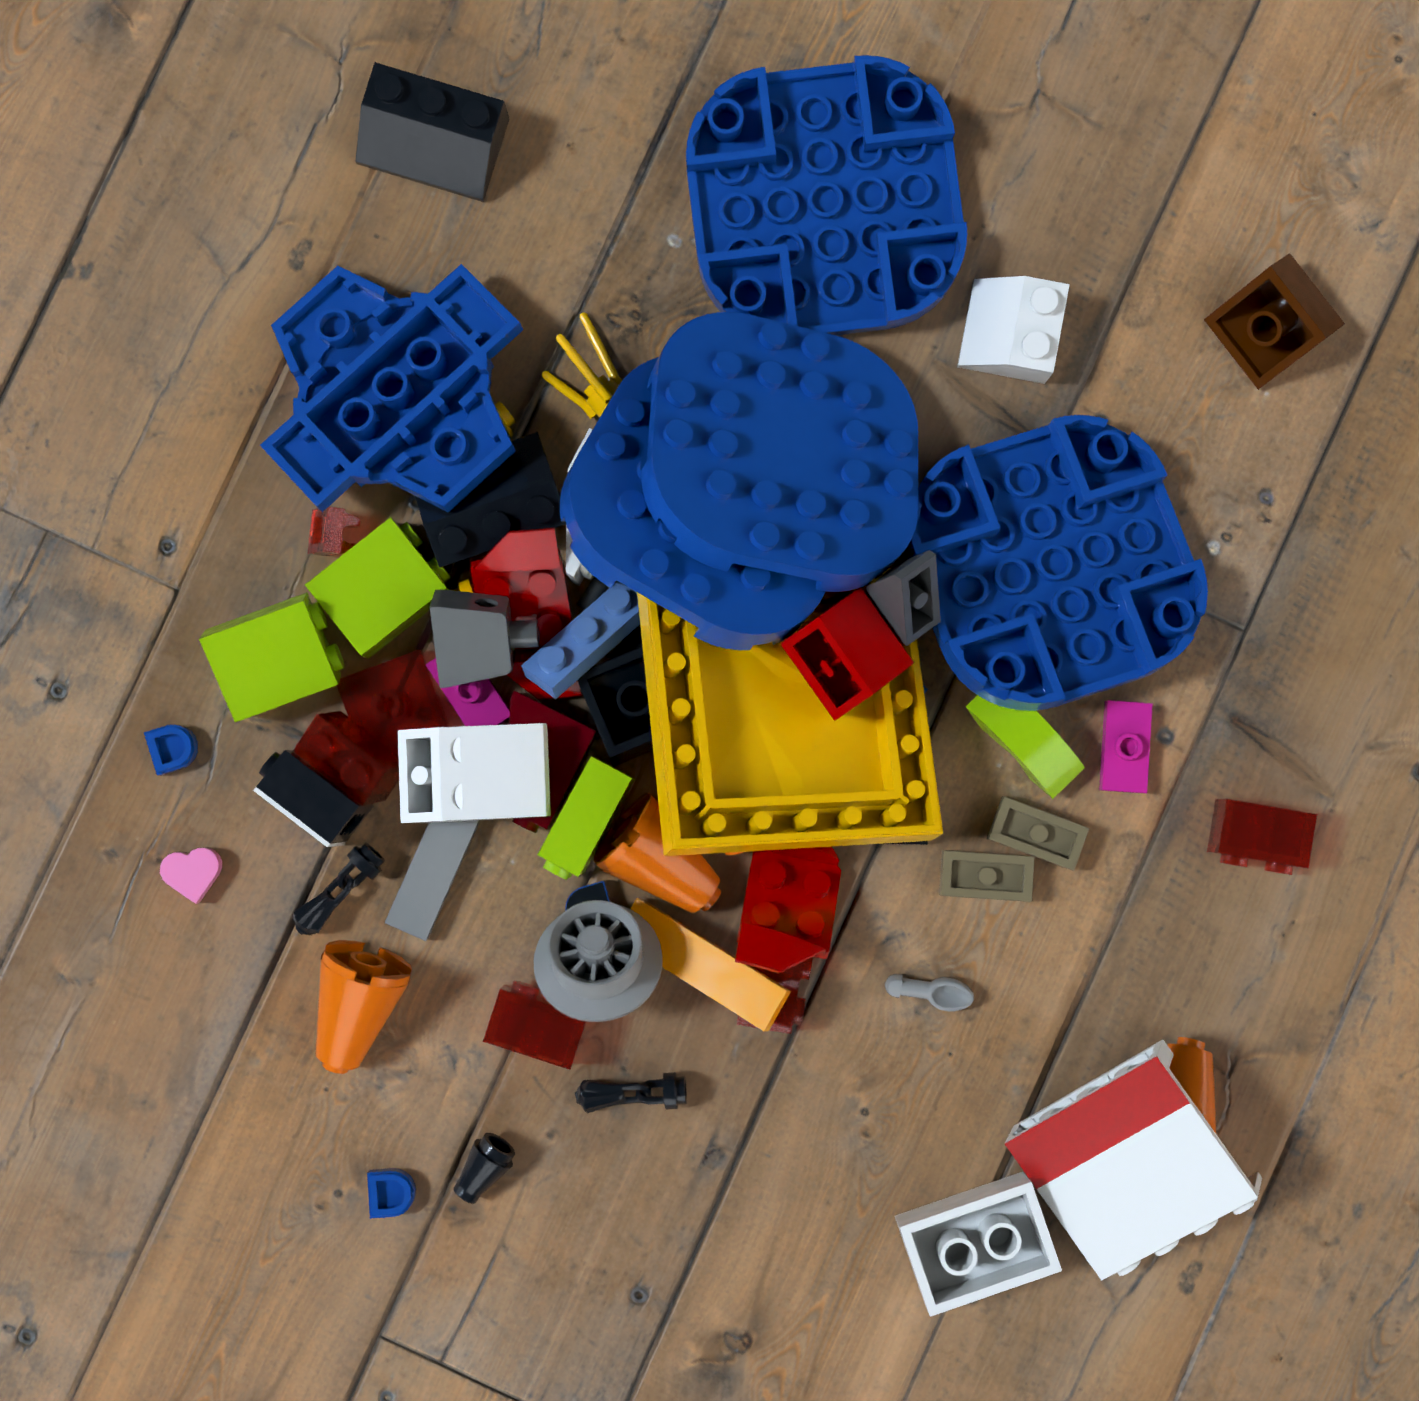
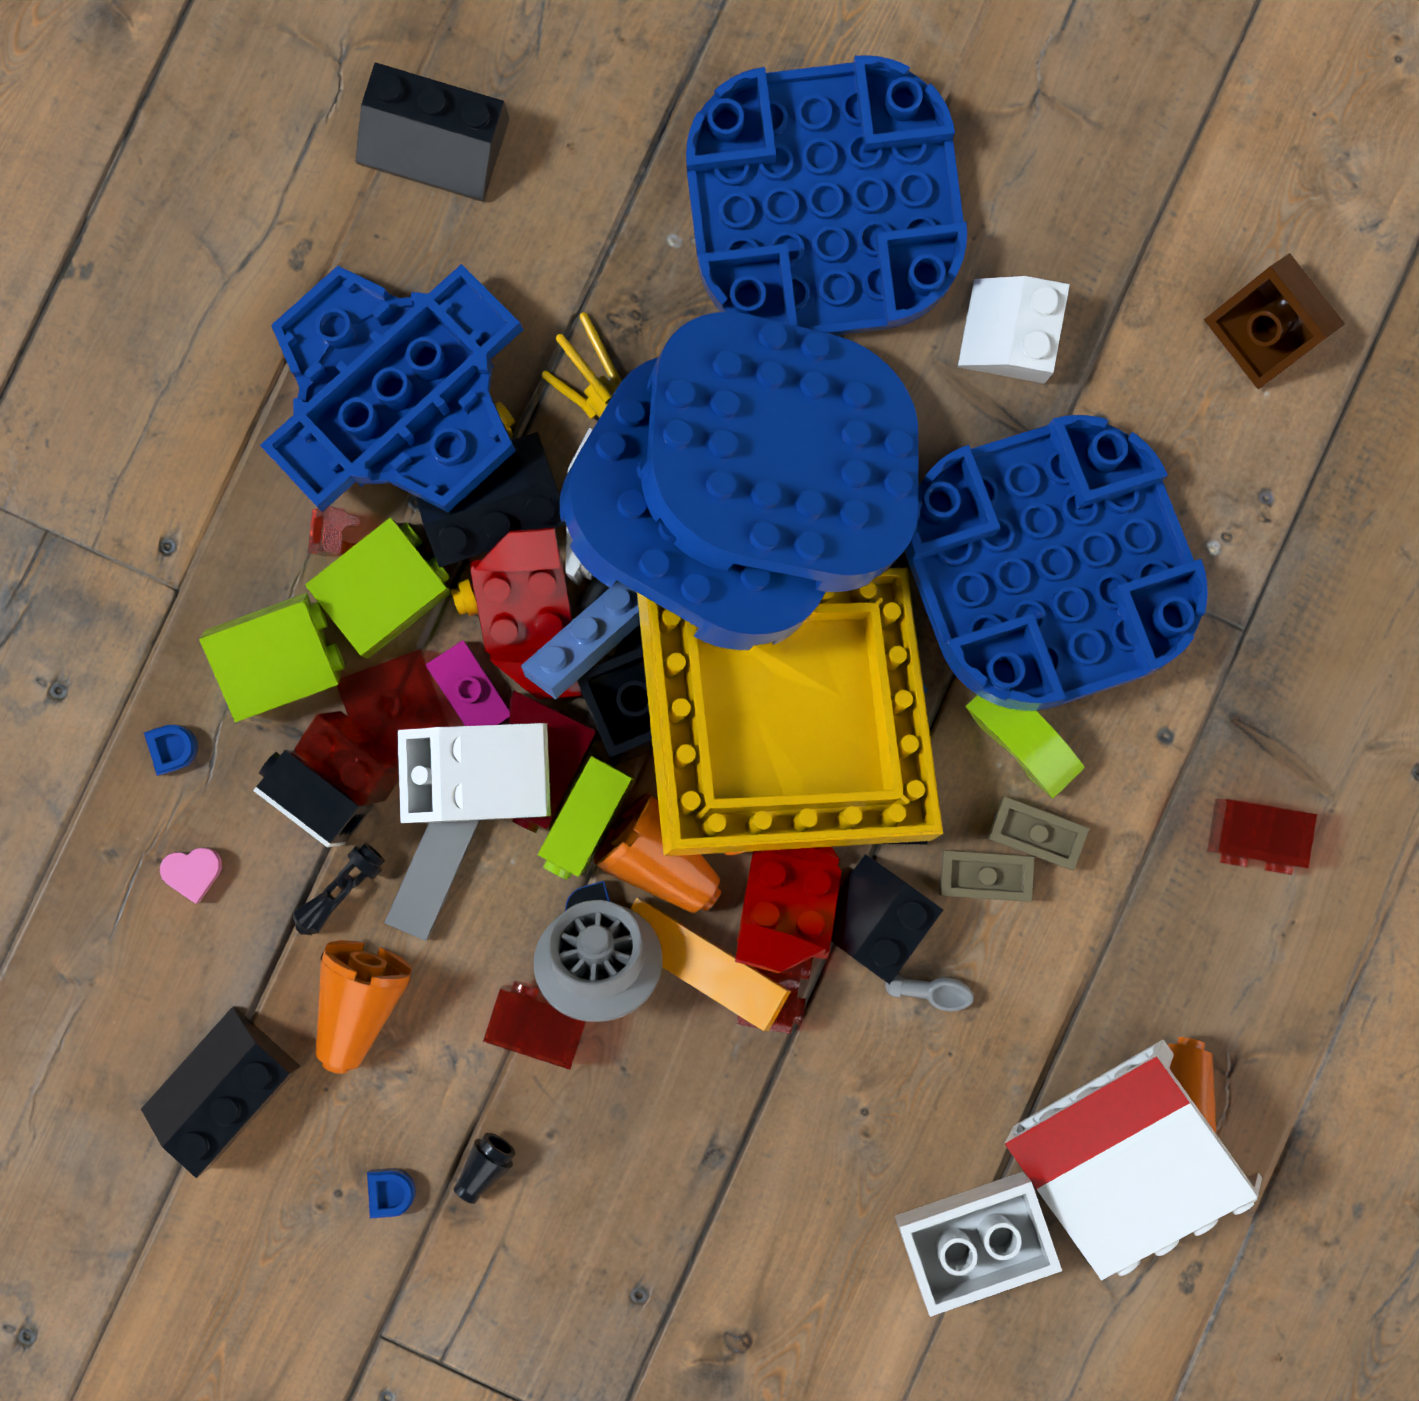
dark grey torso [430,589,540,688] -> none
black piece [575,1072,687,1114] -> none
red slope [780,587,915,721] -> none
dark grey slope [866,550,941,646] -> none
dark pink plate [1099,700,1153,793] -> none
none -> black slope [141,1006,301,1178]
none -> black slope [831,854,943,985]

